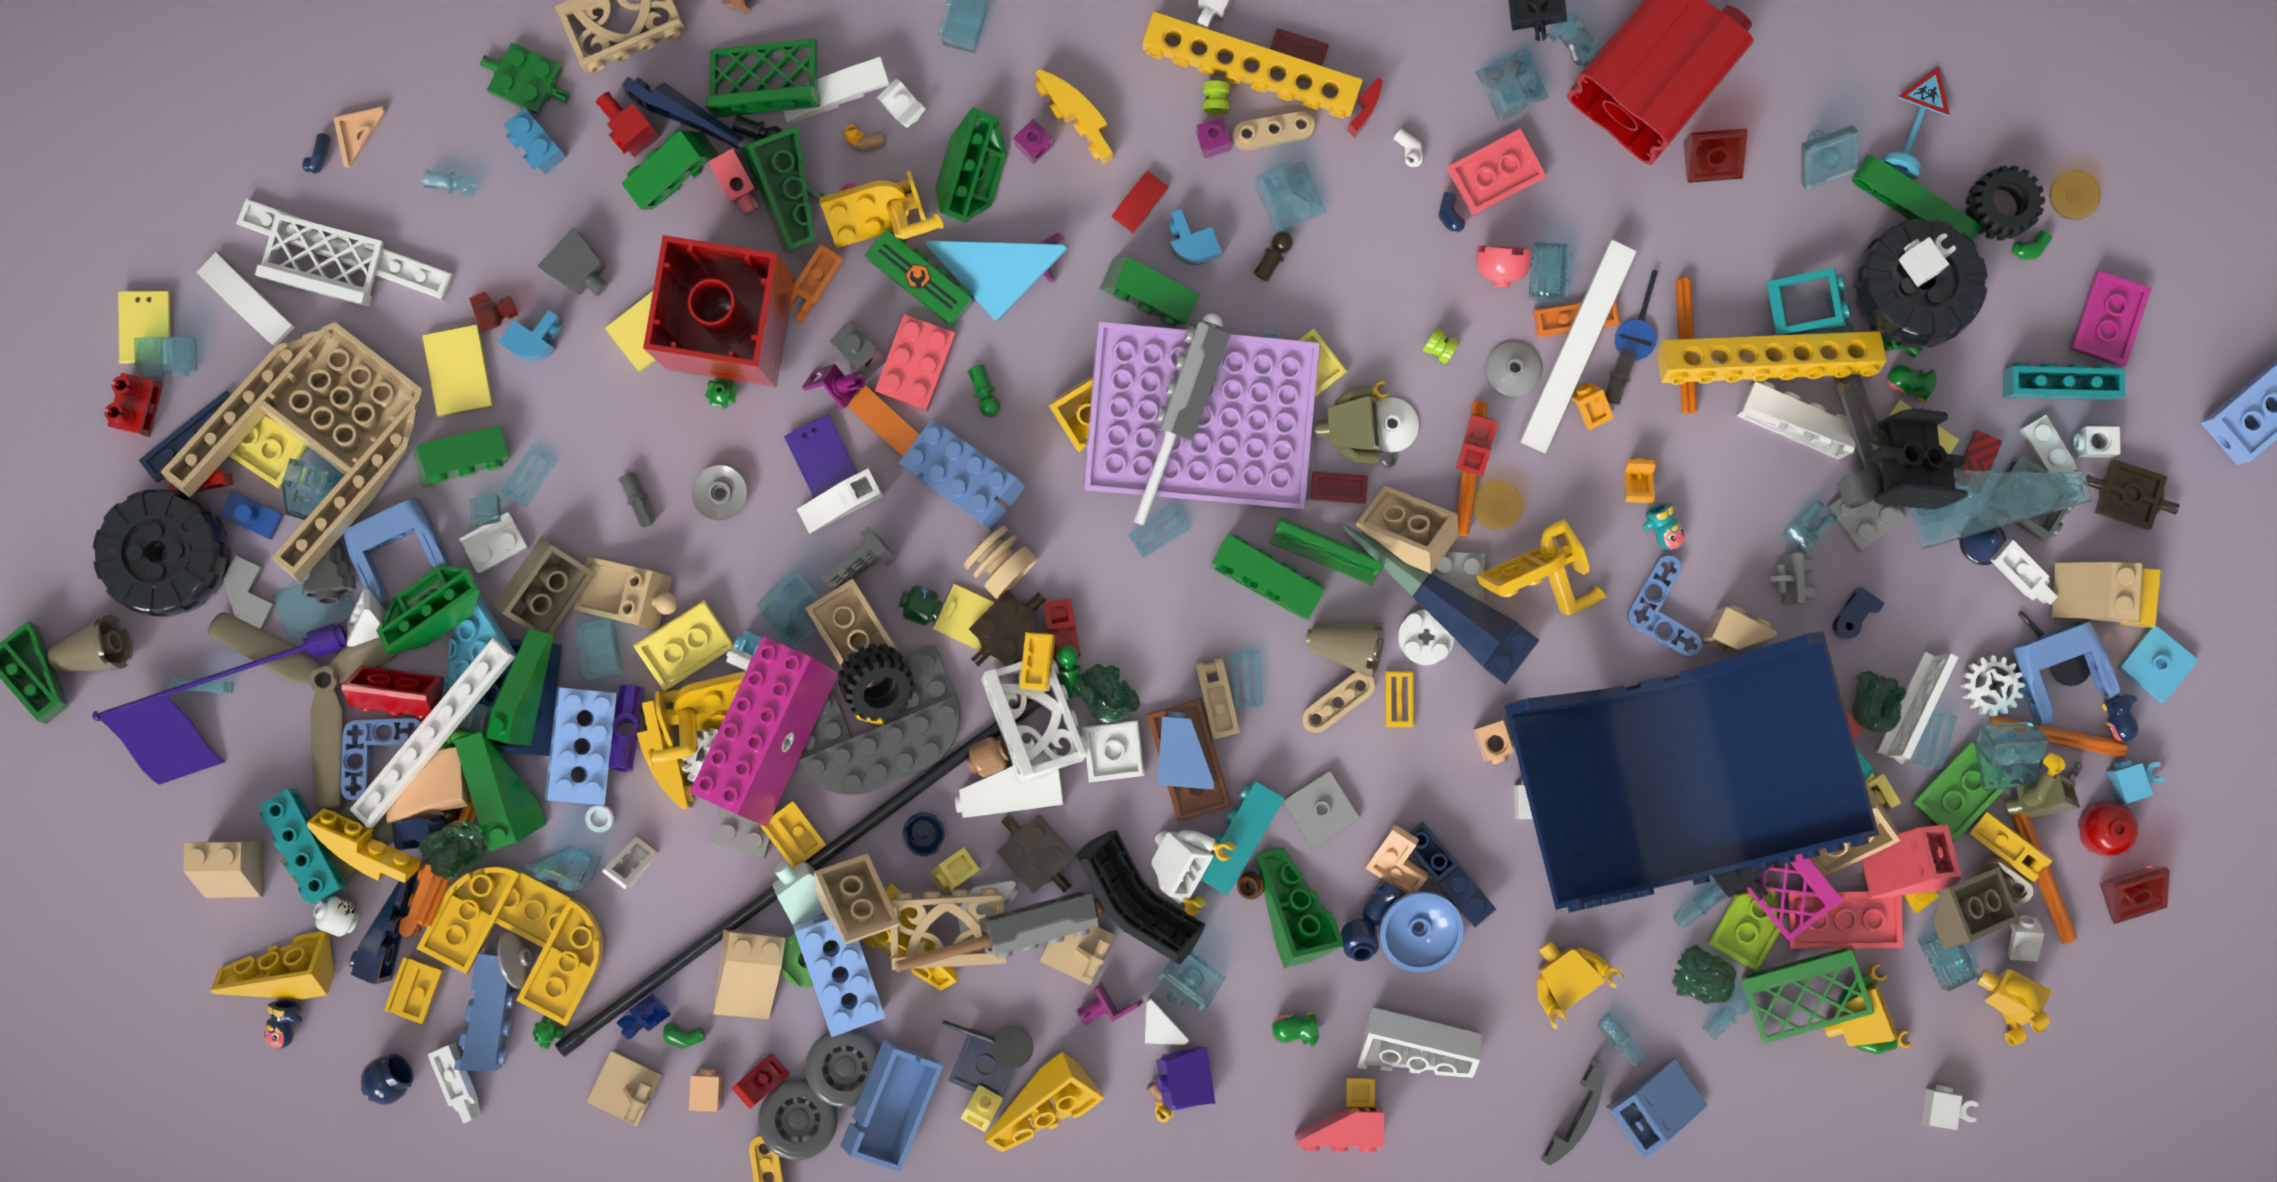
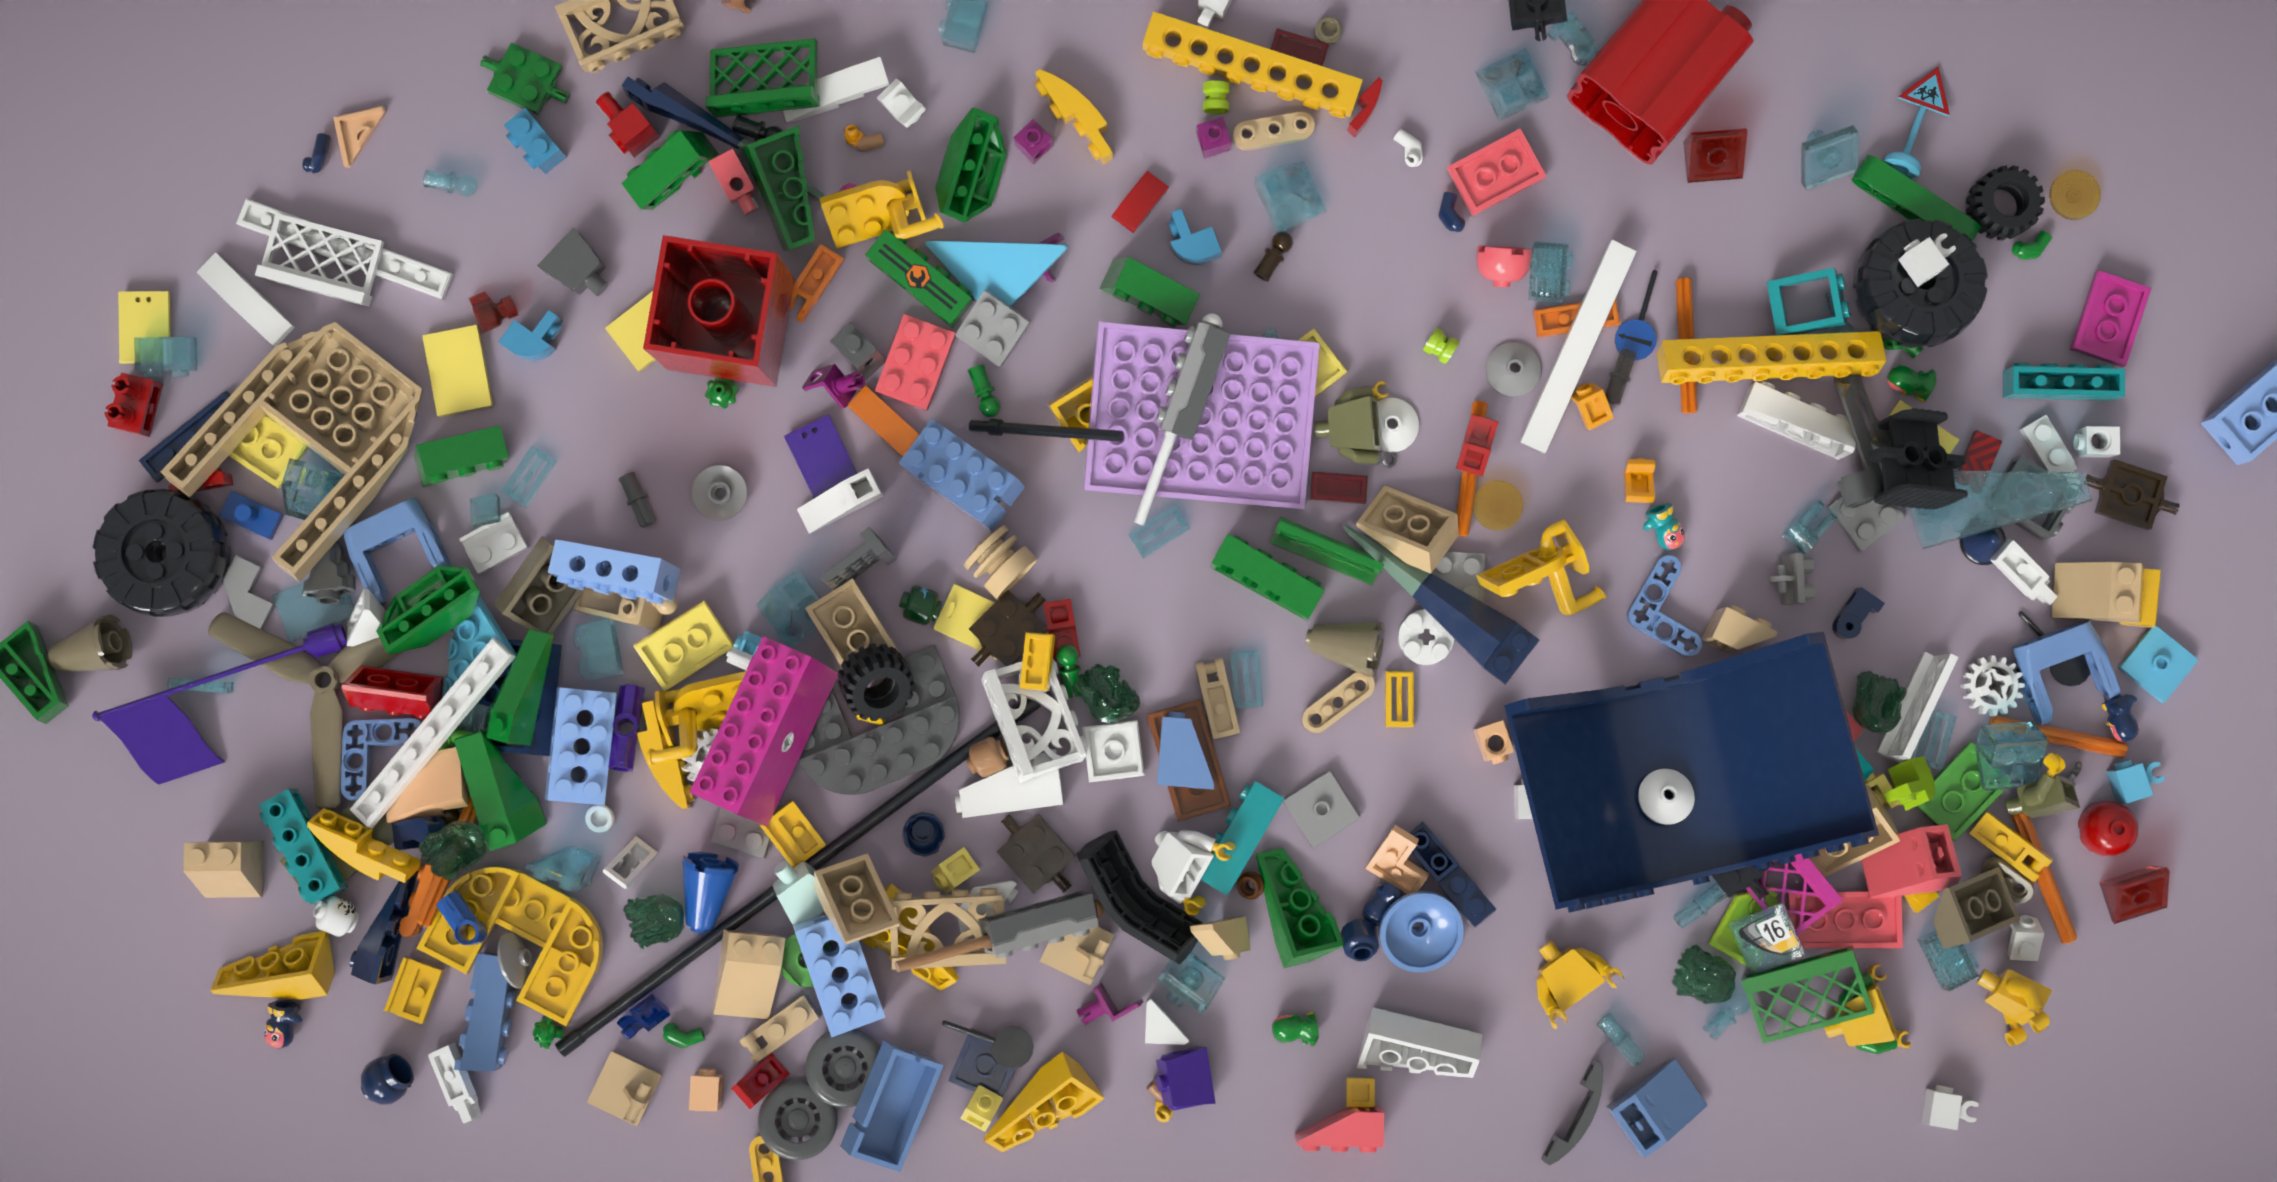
none -> blue piece [436,890,487,945]
none -> light blue brick [548,539,681,605]
none -> clear green hair [623,893,684,949]
none -> blue cone [682,852,739,933]
none -> tan plate [739,995,821,1064]
none -> light grey plate [955,289,1031,367]
none -> black bar [969,419,1124,442]
none -> tan slope [1190,916,1251,960]
none -> dark tan plate [1315,16,1342,44]
none -> white dish [1638,769,1695,825]
none -> slope [1728,902,1806,975]
none -> lime brick [1884,756,1935,810]

